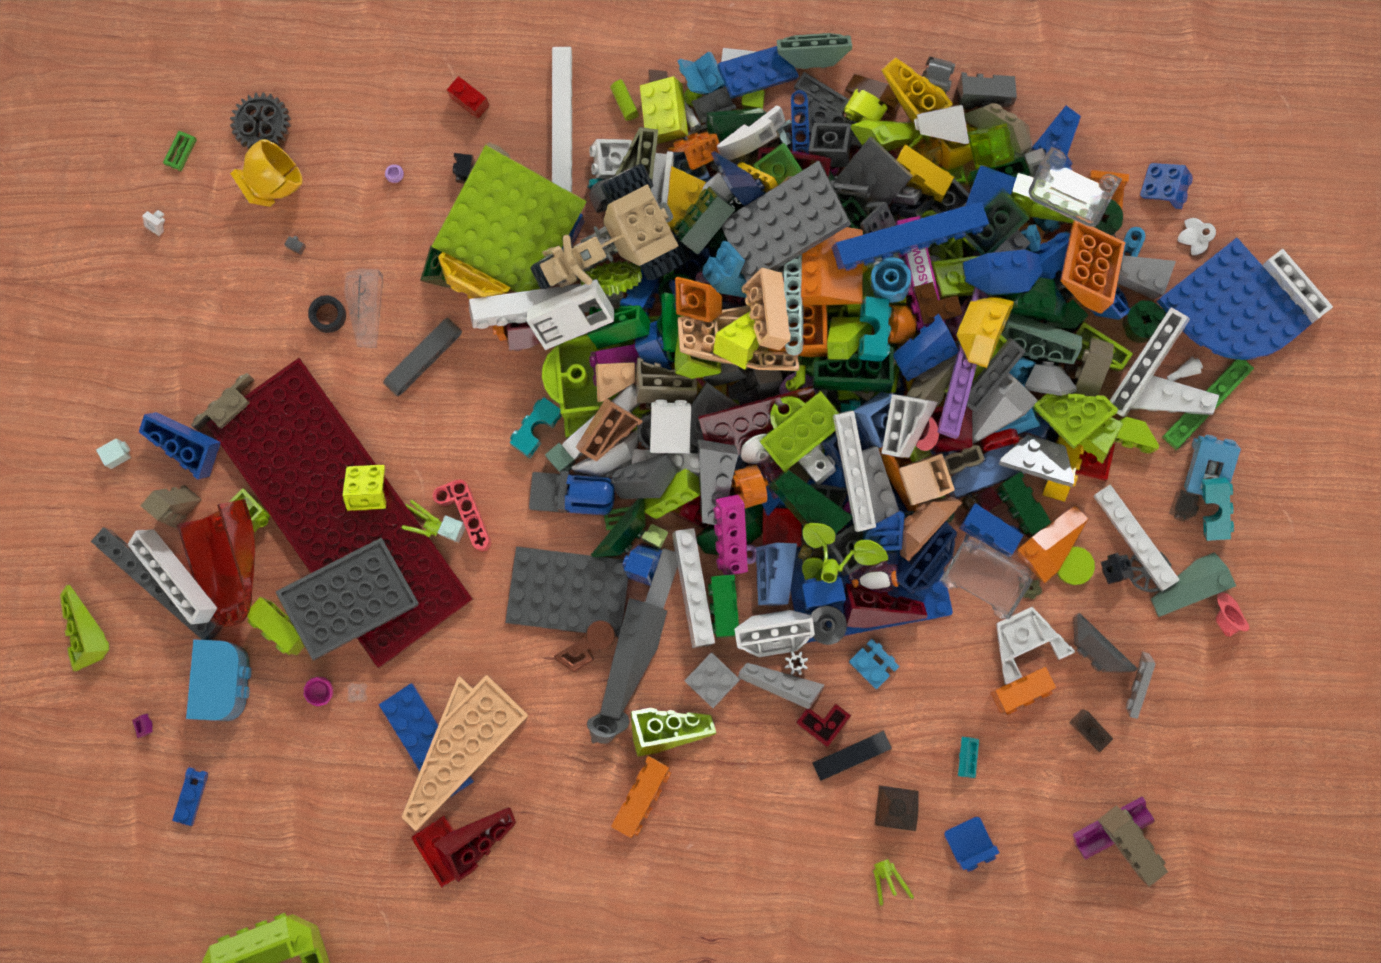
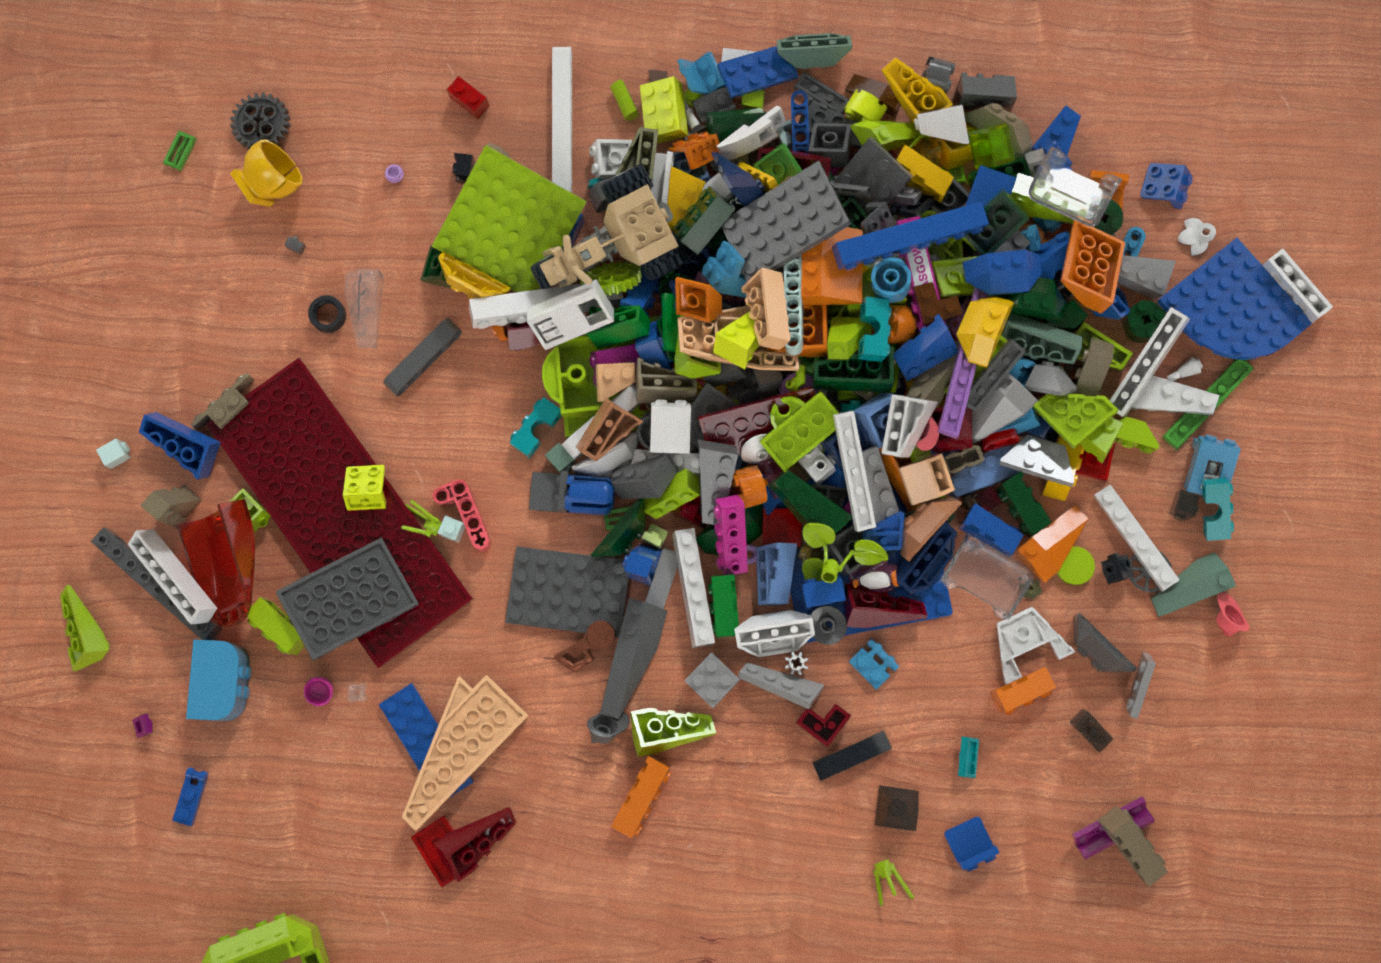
white tile [142,210,165,236] -> none

